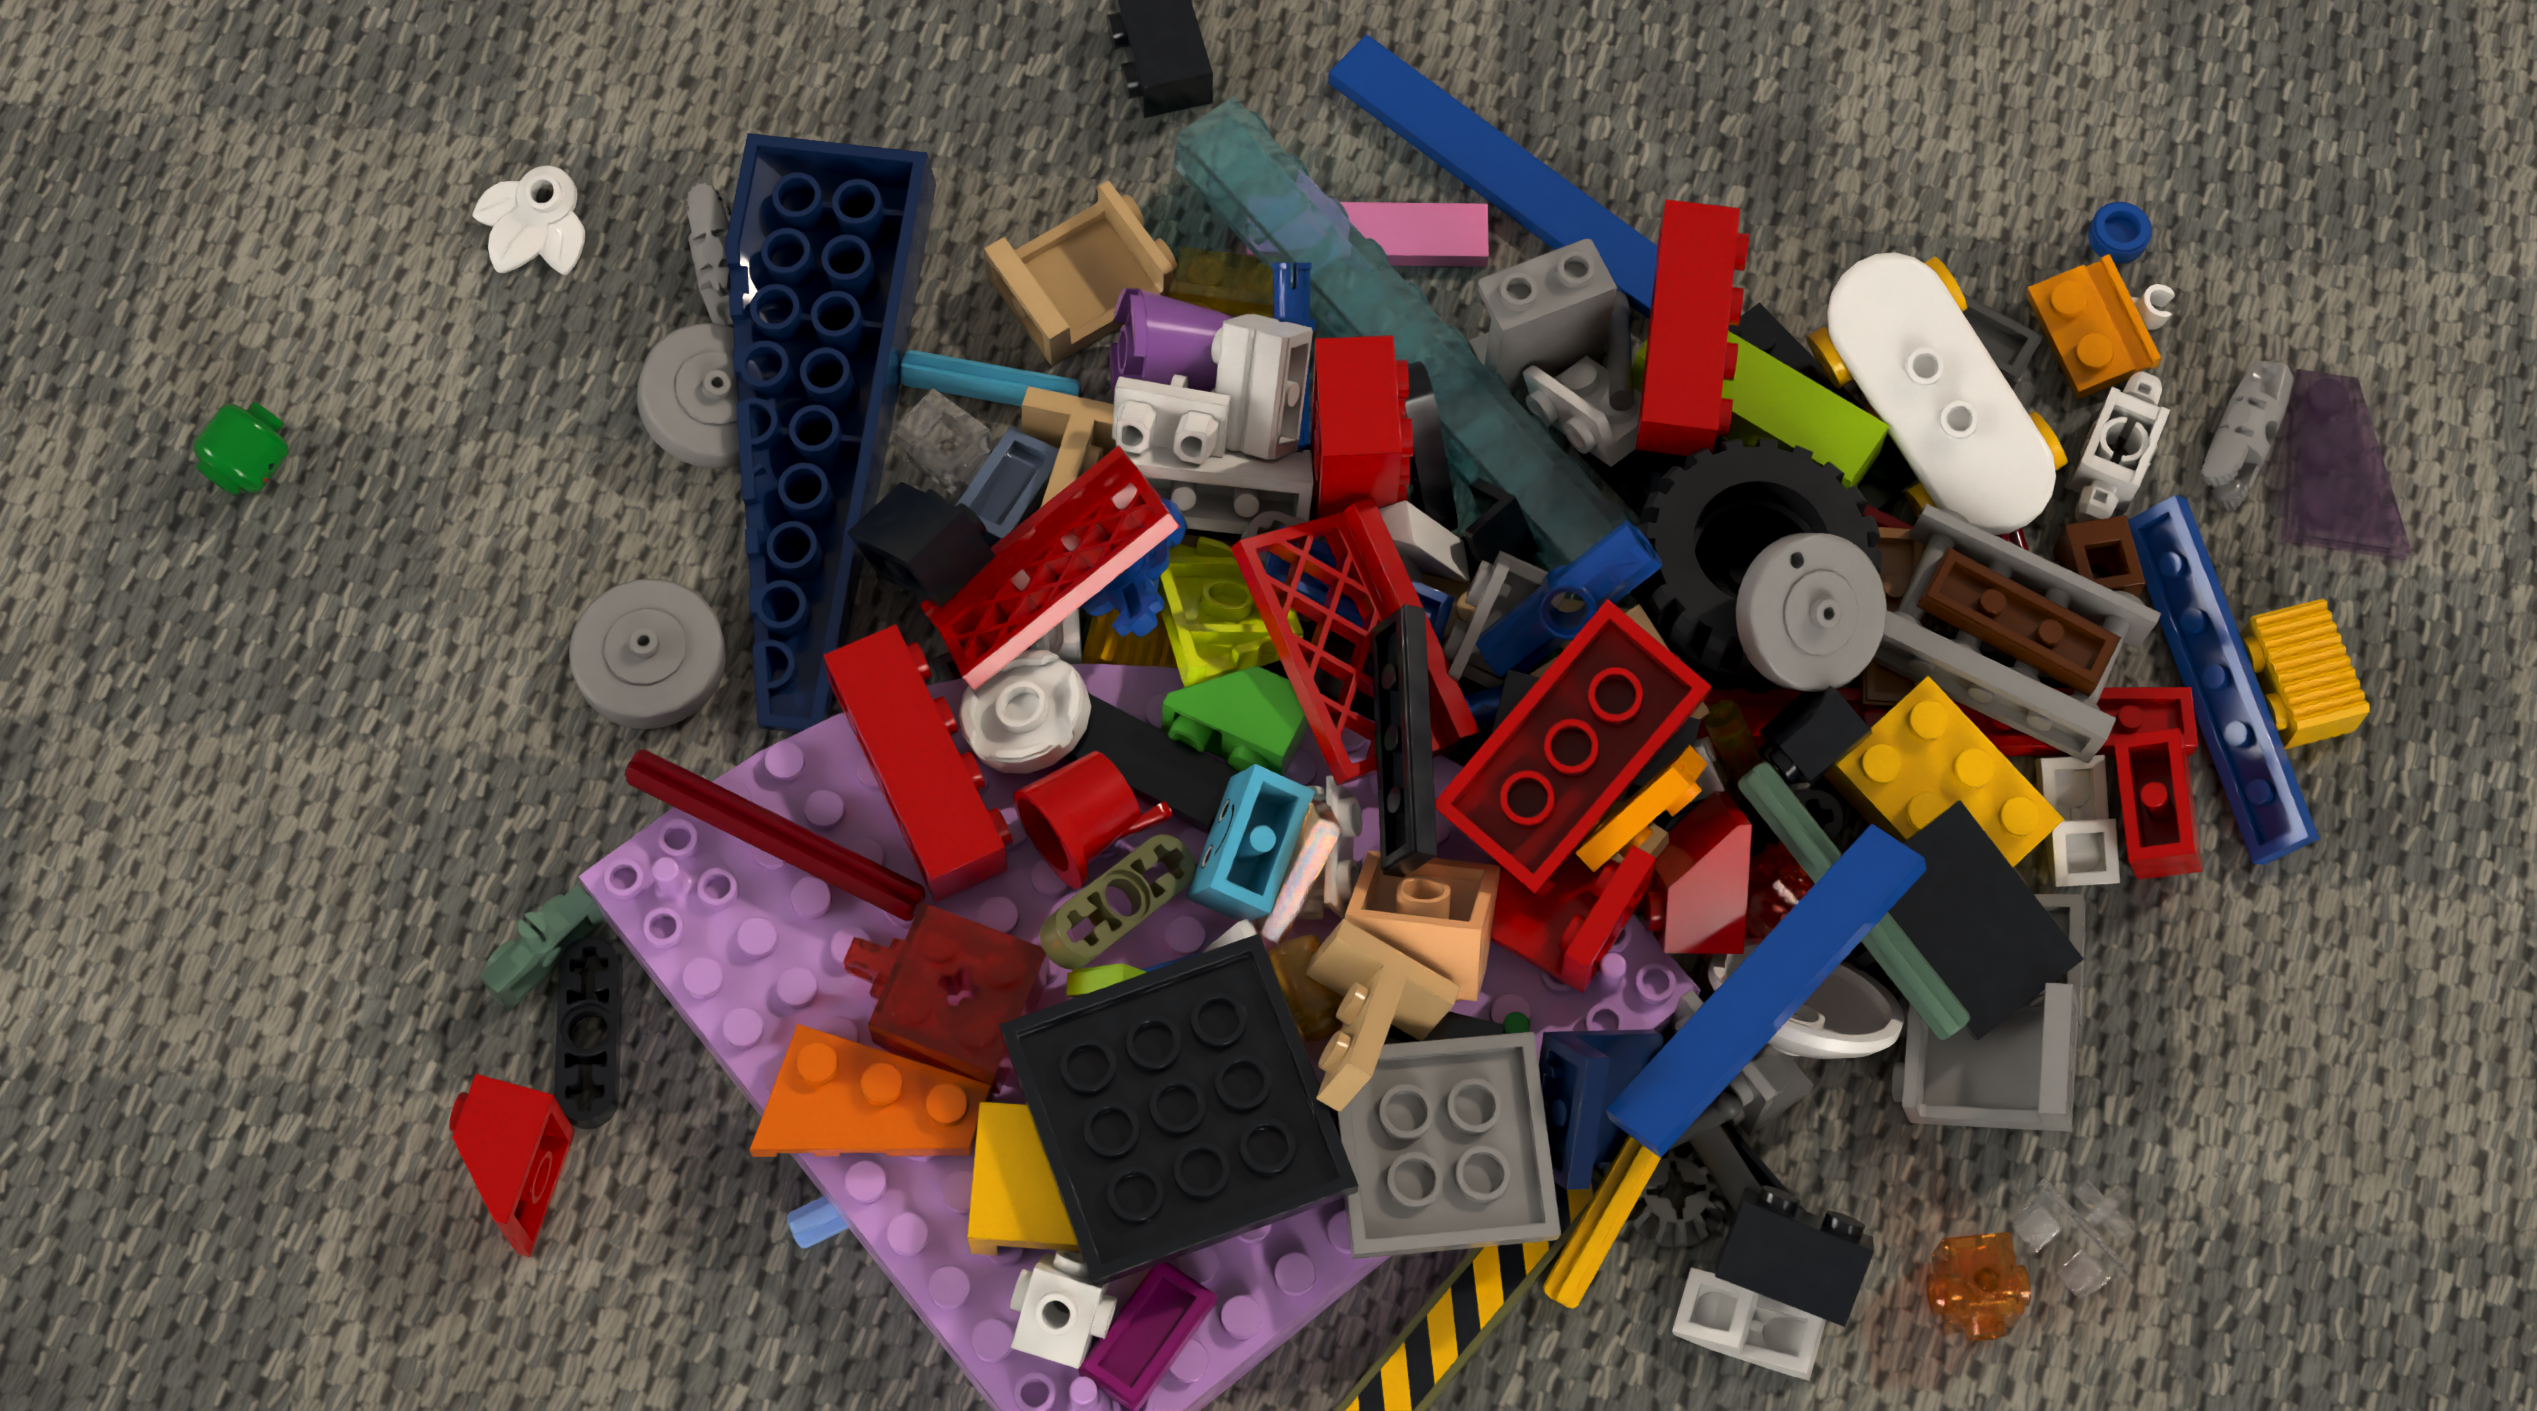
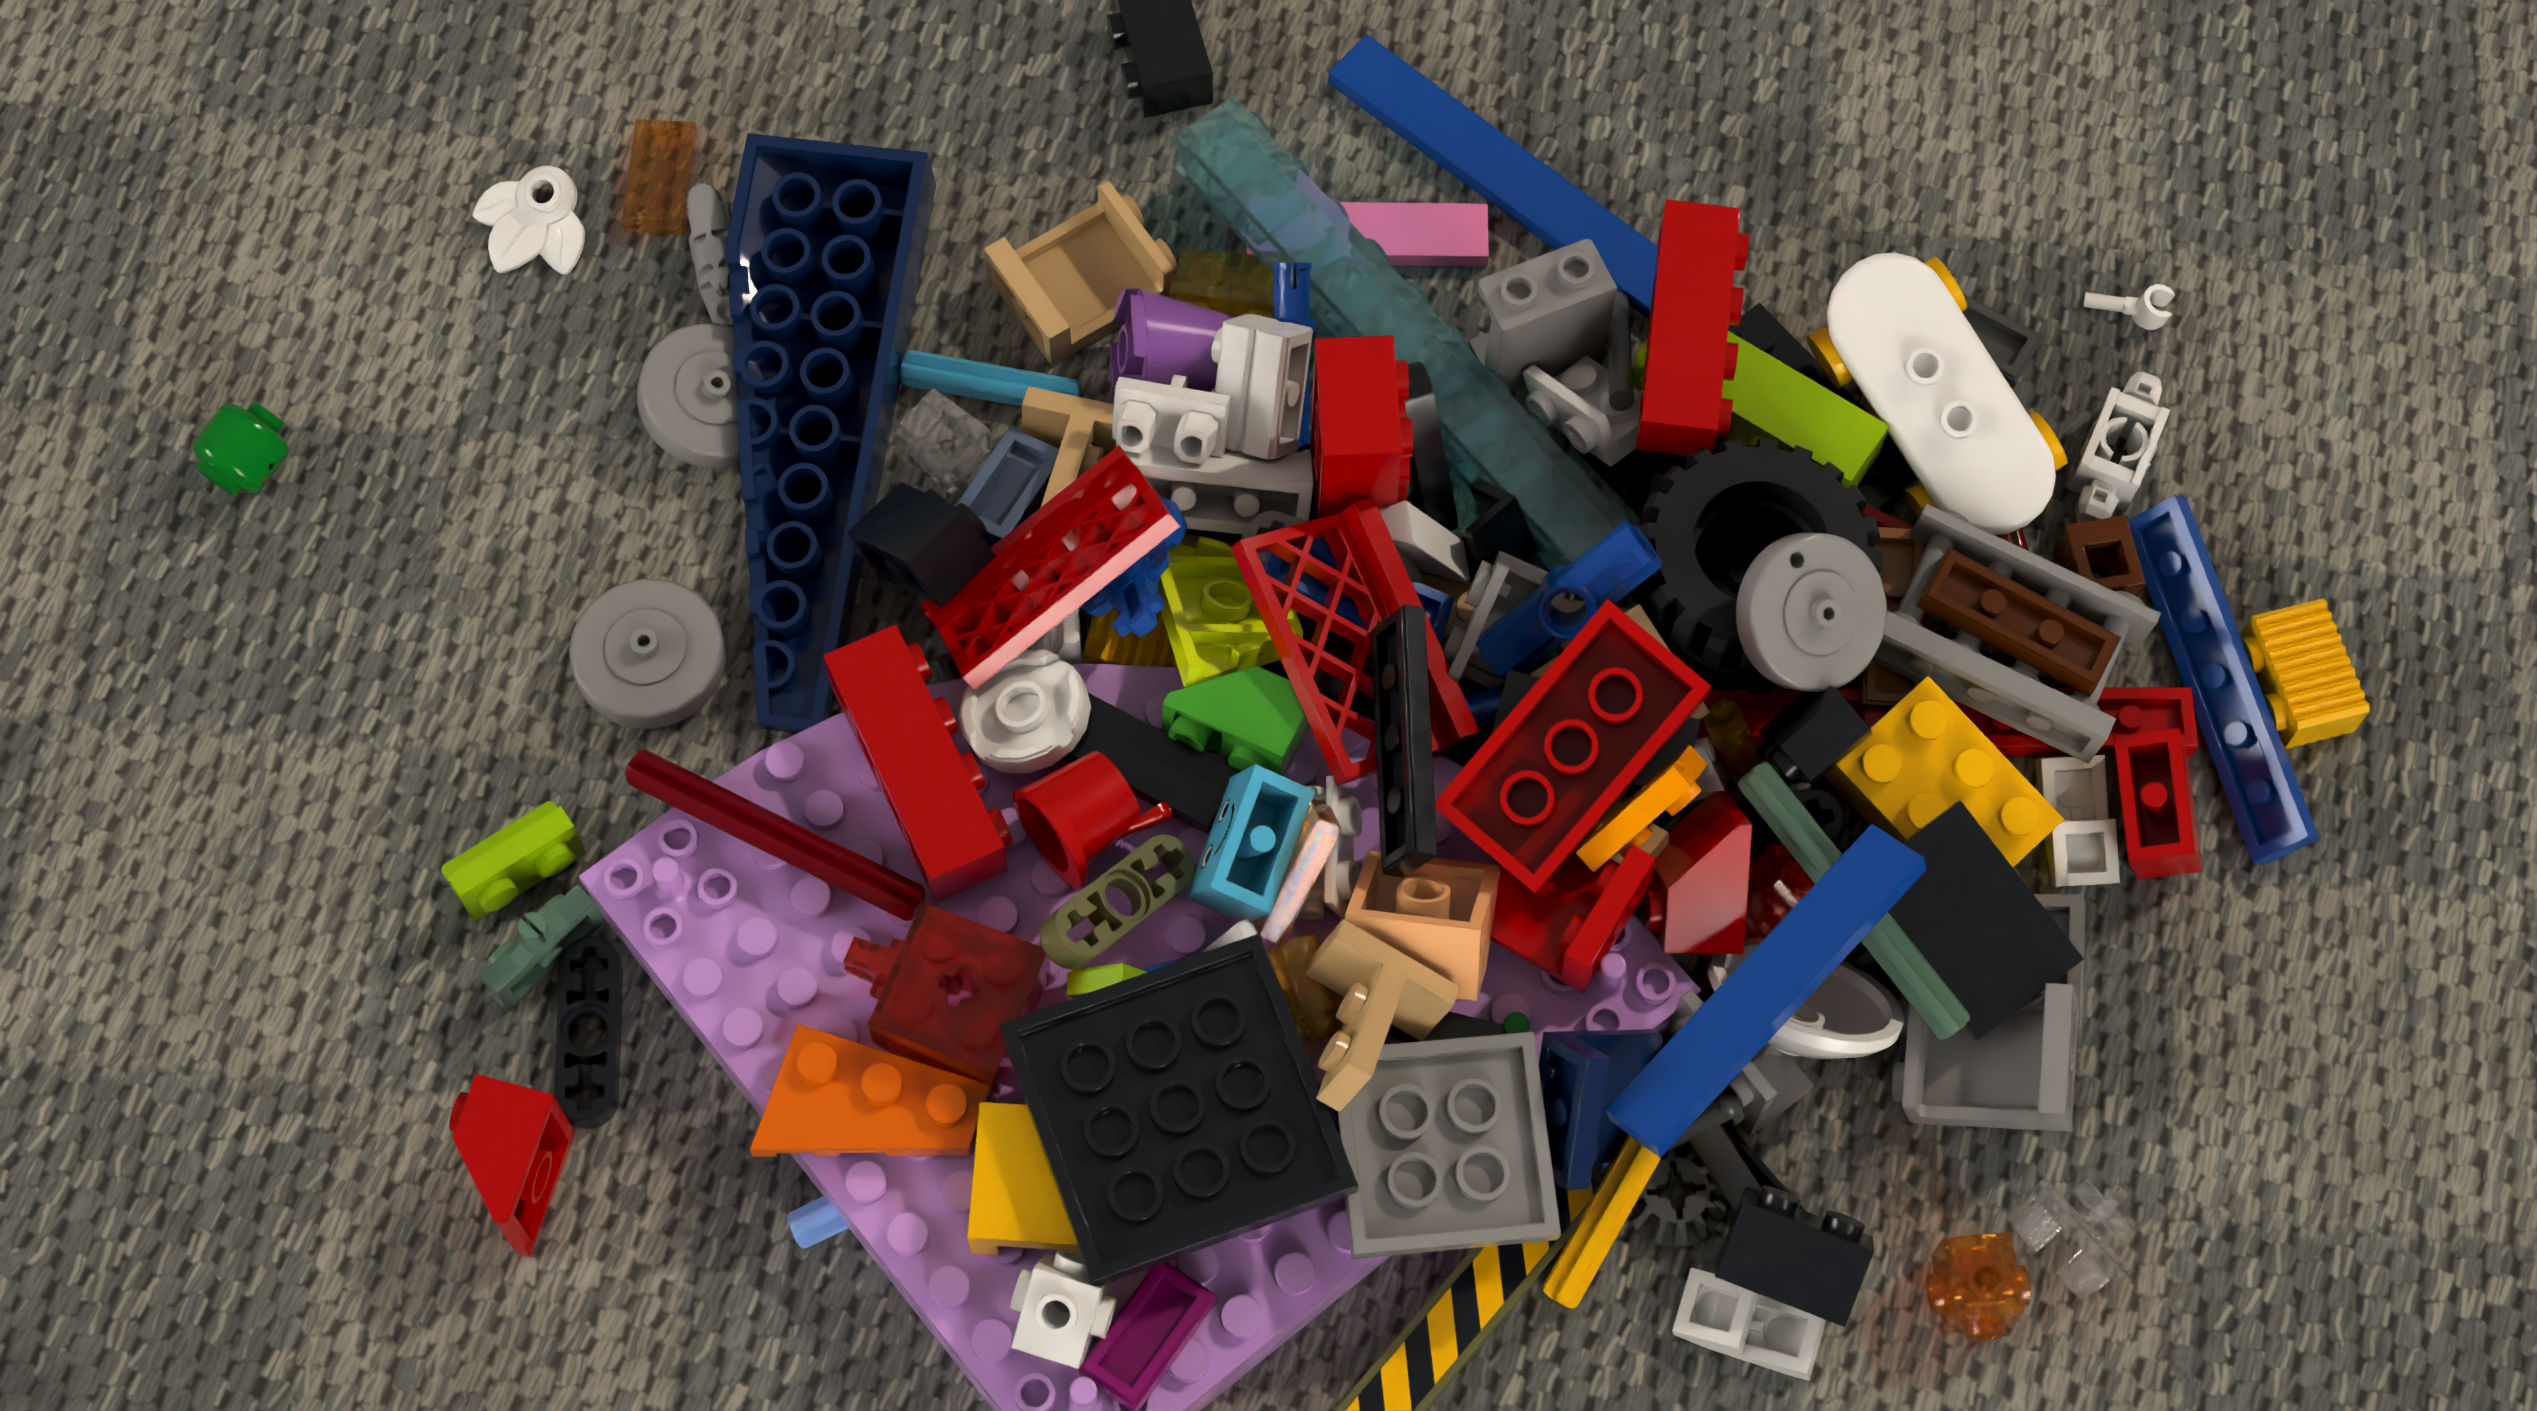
light orange plate [2026,254,2161,399] -> none
blue tile [2088,202,2152,263] -> none
light grey hinge [2200,361,2294,511] -> none
clear purple wing [2281,369,2412,560] -> none
none -> lime bracket [441,801,586,922]
none -> clear orange tile [622,119,698,236]

